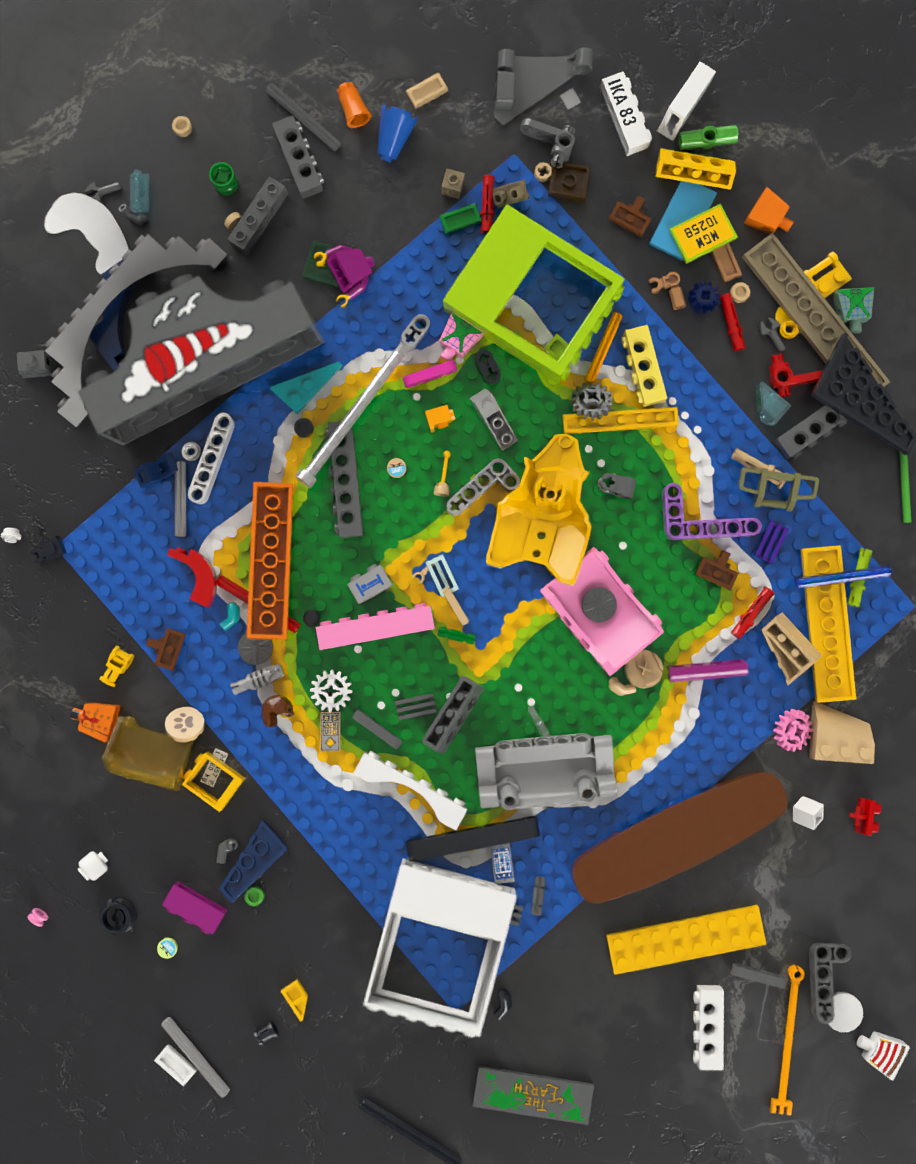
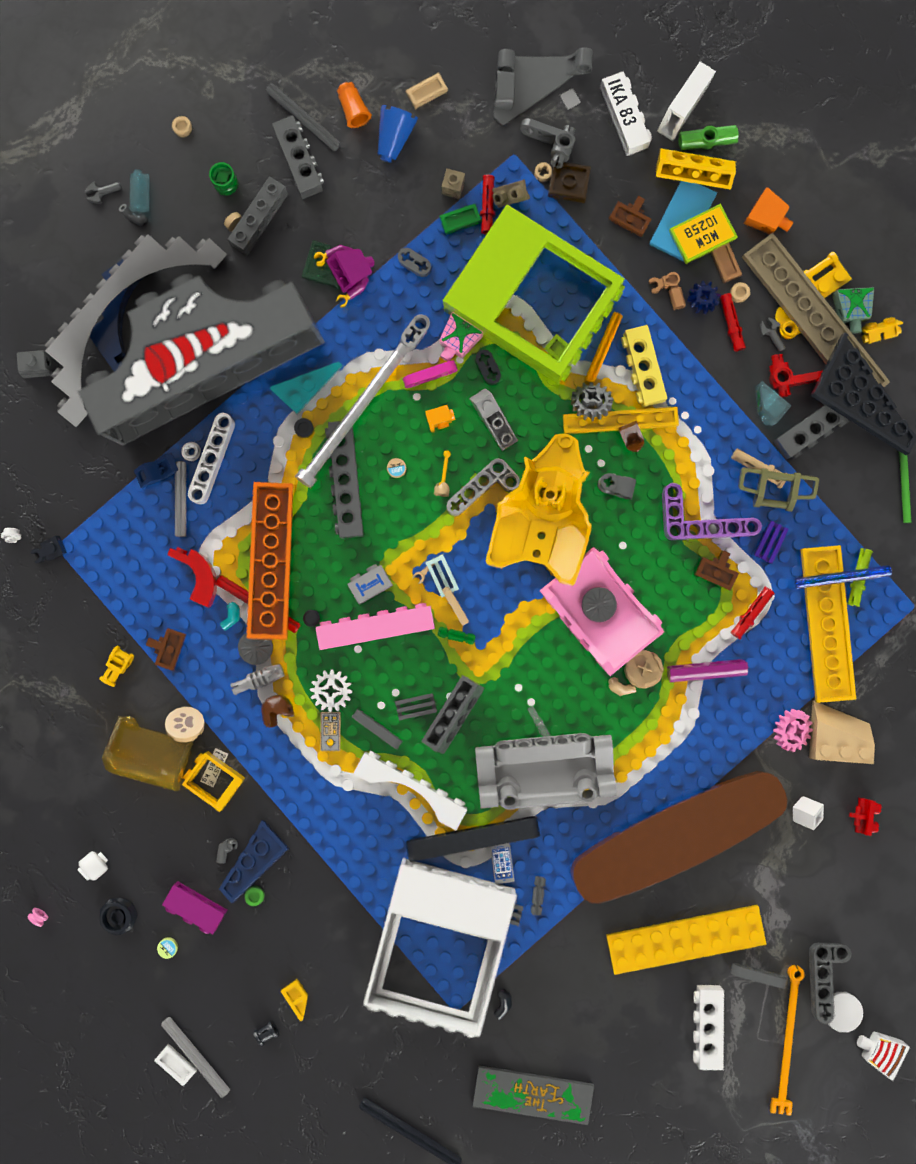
white sticker [45,193,128,274] -> none
orange torso [70,703,121,742] -> none
tan wedge [762,612,822,685] -> none
none -> dark grey beam [398,248,431,277]
none -> reddish brown plate [619,421,644,452]
none -> yellow hinge [862,317,903,344]

